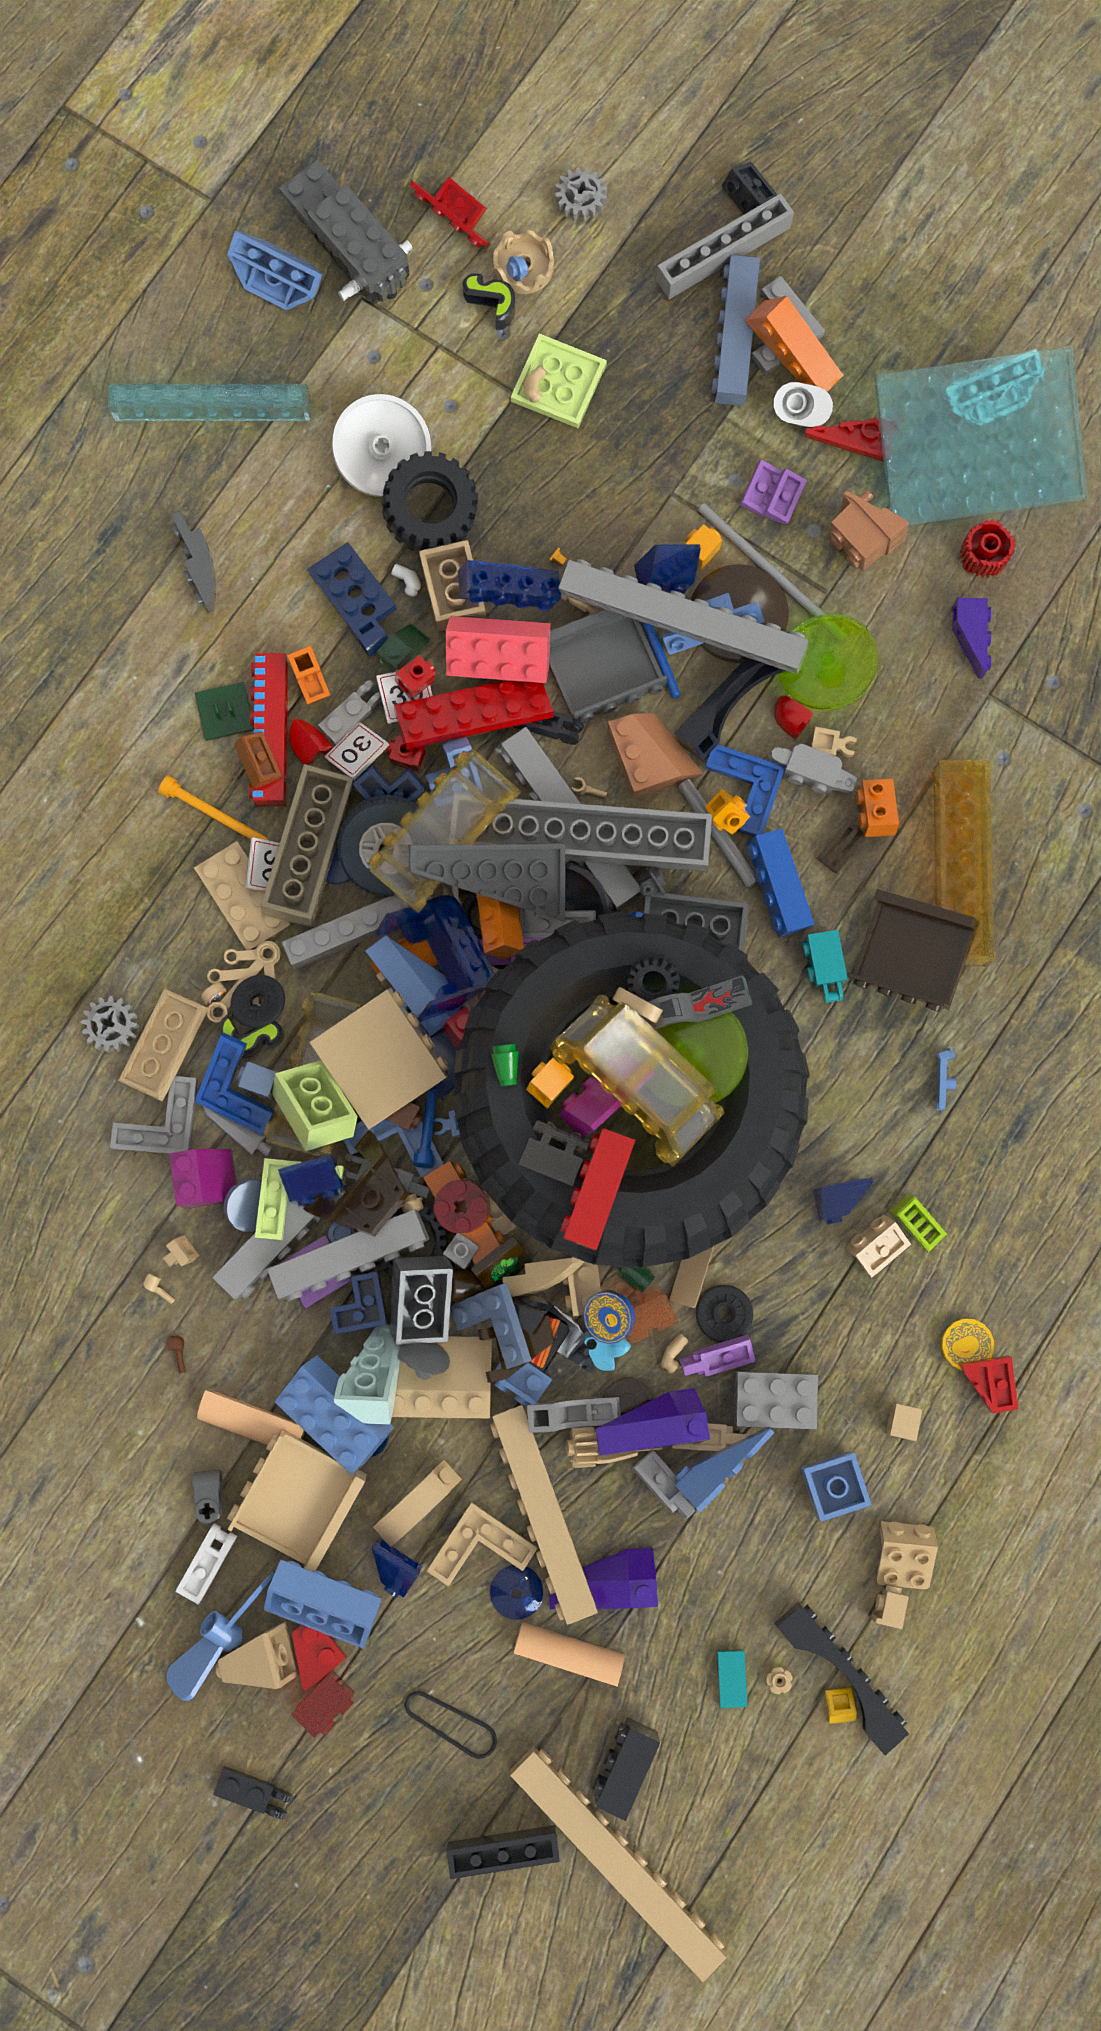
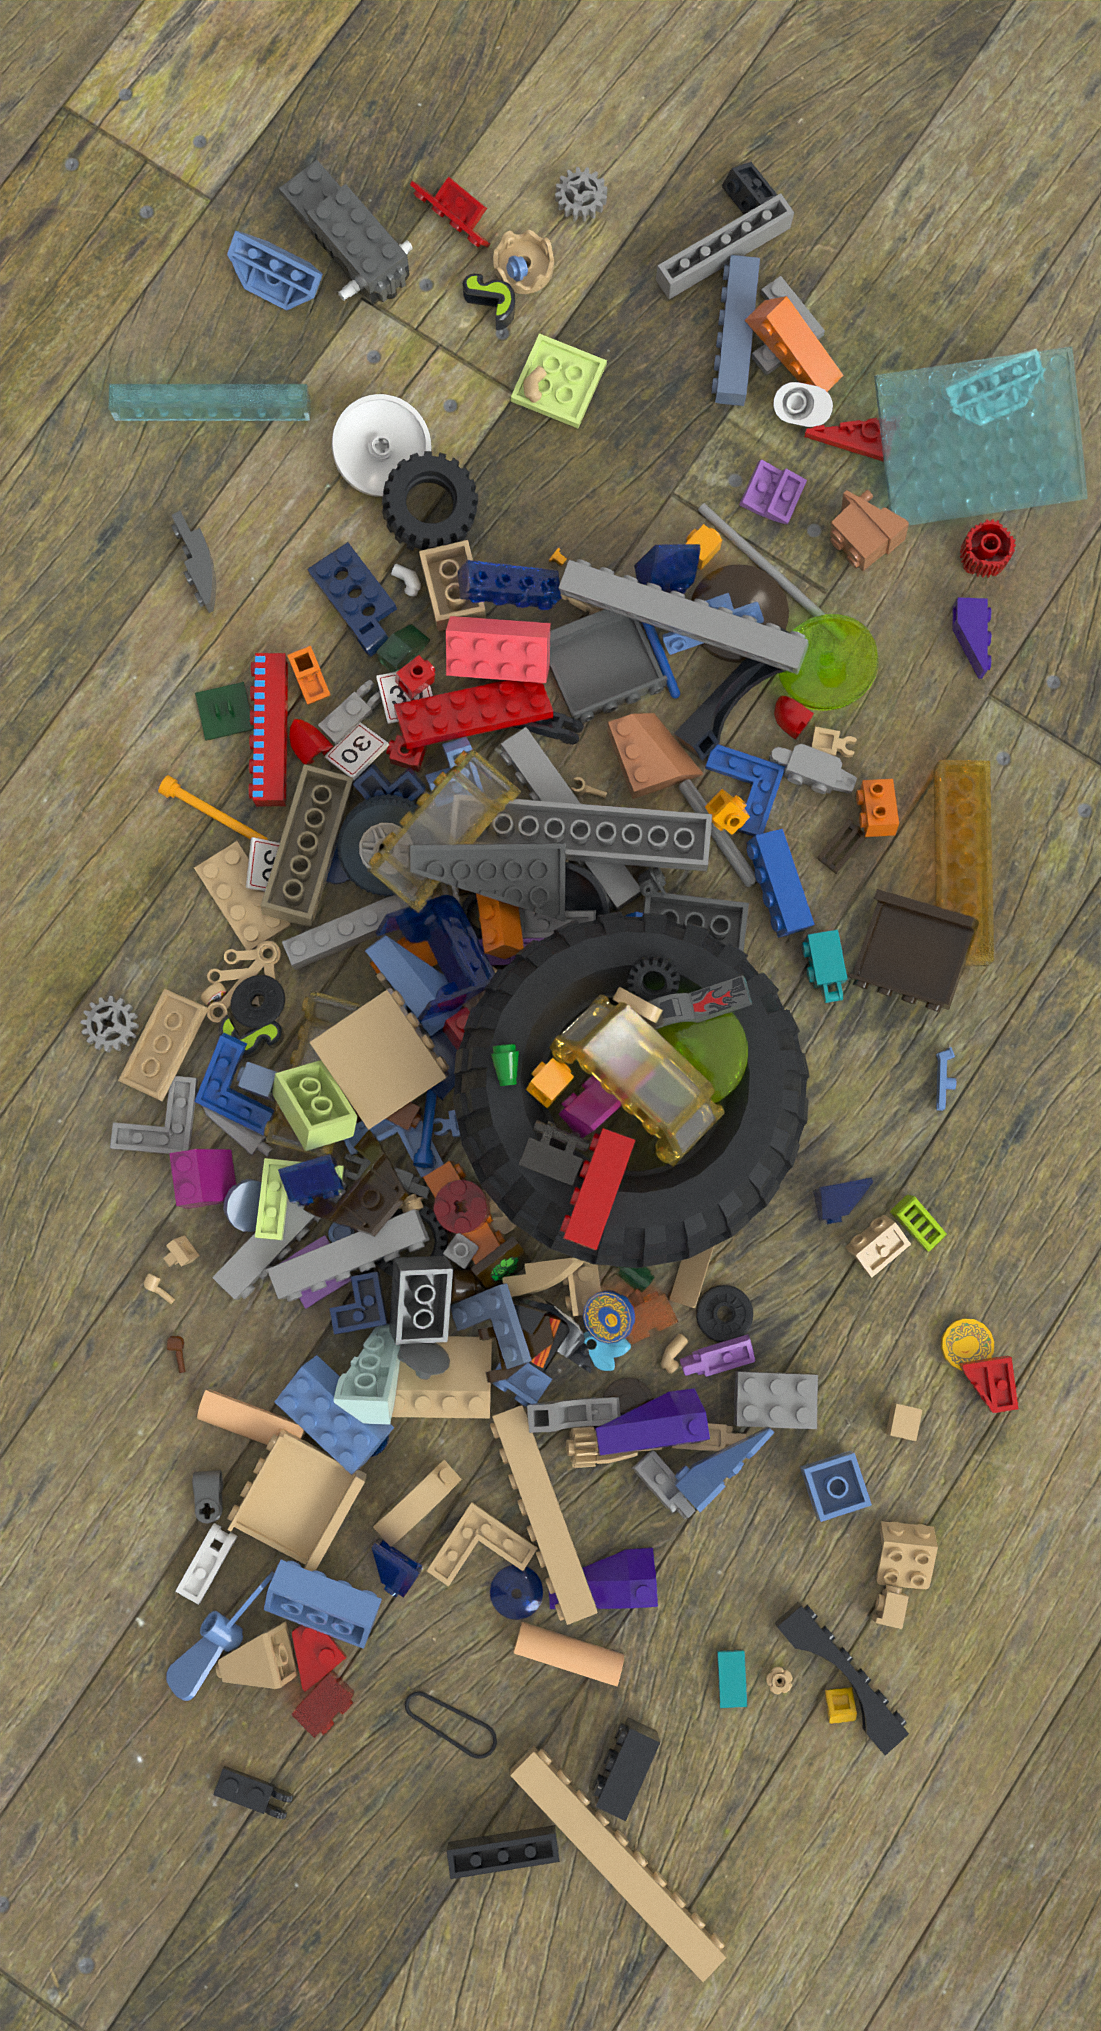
dark orange slope [235,731,282,788] -> none

